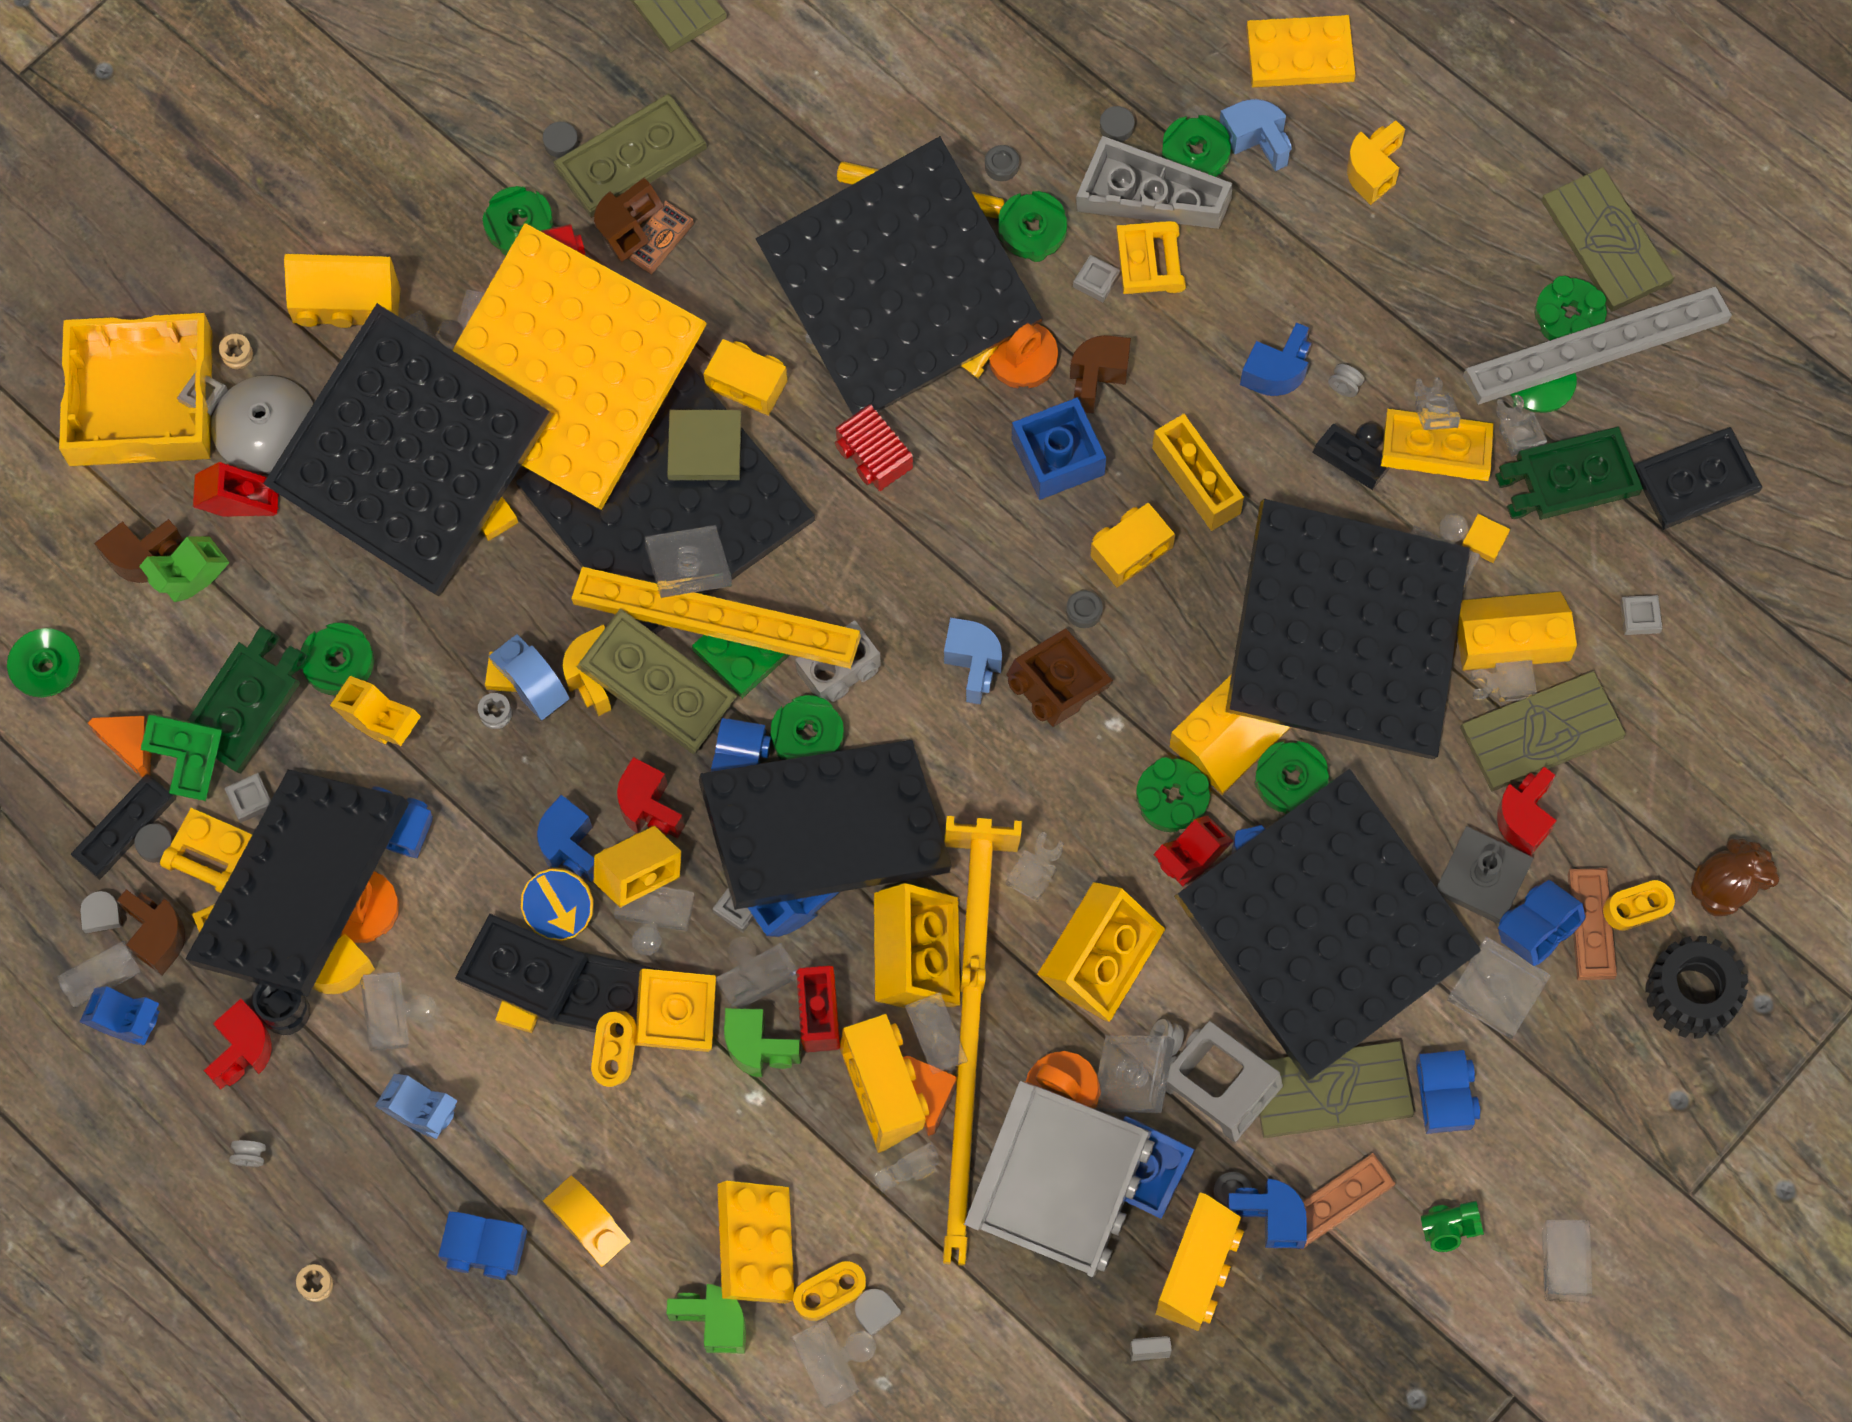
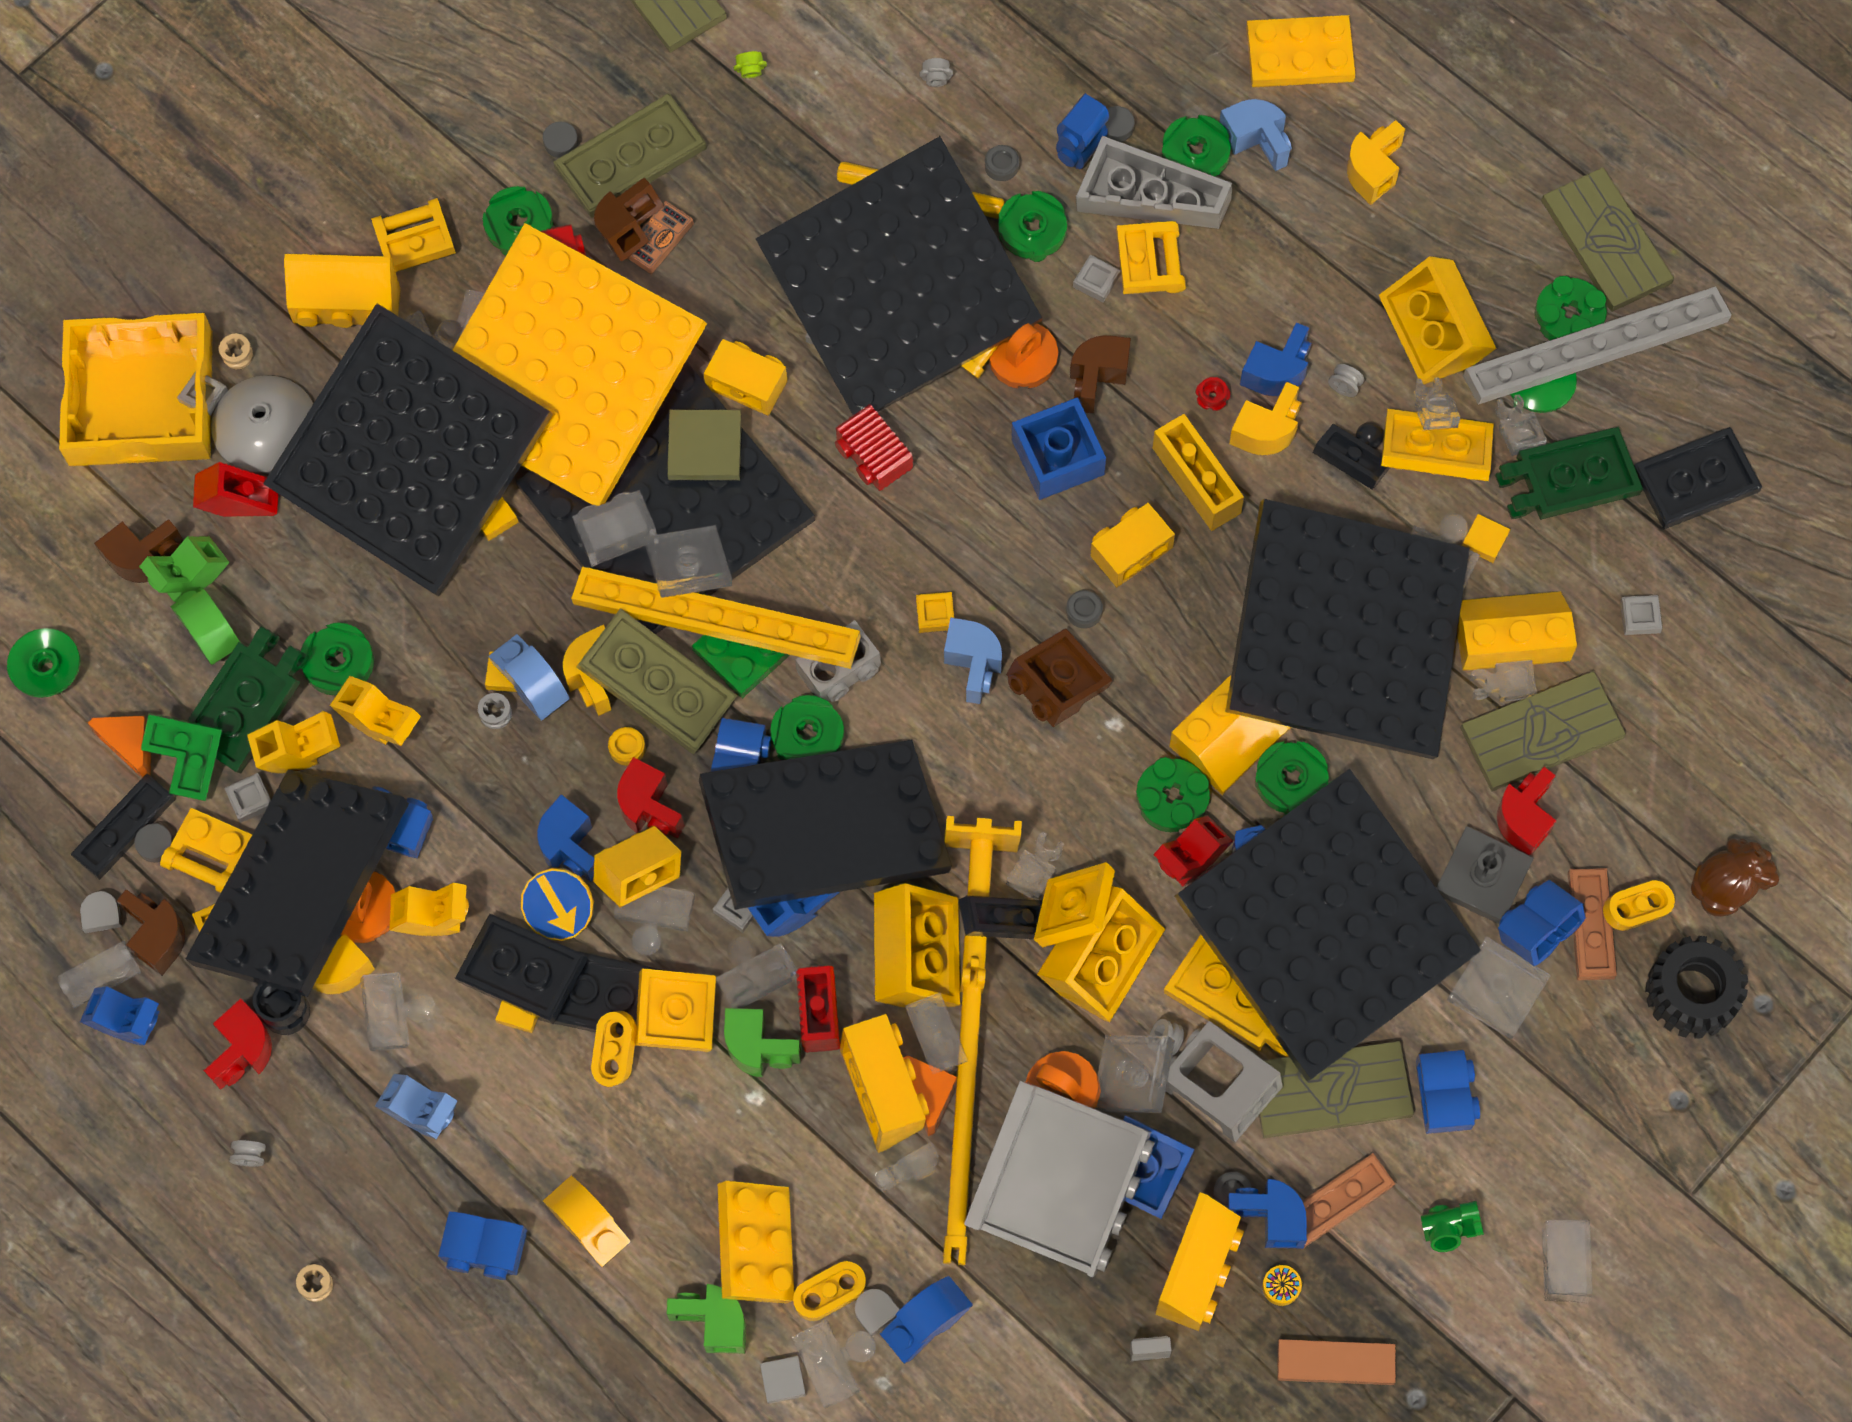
none -> bright green brick [170,587,241,665]
none -> yellow brick [247,711,340,773]
none -> yellow plate [371,198,456,272]
none -> yellow brick [389,882,469,936]
none -> clear brick [572,490,658,567]
none -> yellow tile [608,727,646,766]
none -> lime plate [733,51,767,78]
none -> light grey tile [760,1356,806,1404]
none -> blue brick [880,1276,973,1364]
none -> yellow tile [916,592,954,633]
none -> light grey plate [919,58,953,87]
none -> black tile [959,896,1043,939]
none -> yellow plate [1034,862,1115,948]
none -> blue brick [1056,93,1109,170]
none -> yellow tile [1164,934,1289,1057]
none -> red plate [1195,377,1230,411]
none -> yellow brick [1229,382,1302,455]
none -> tile [1262,1265,1302,1306]
none -> nougat tile [1277,1339,1395,1385]
none -> yellow slope [1379,256,1496,384]

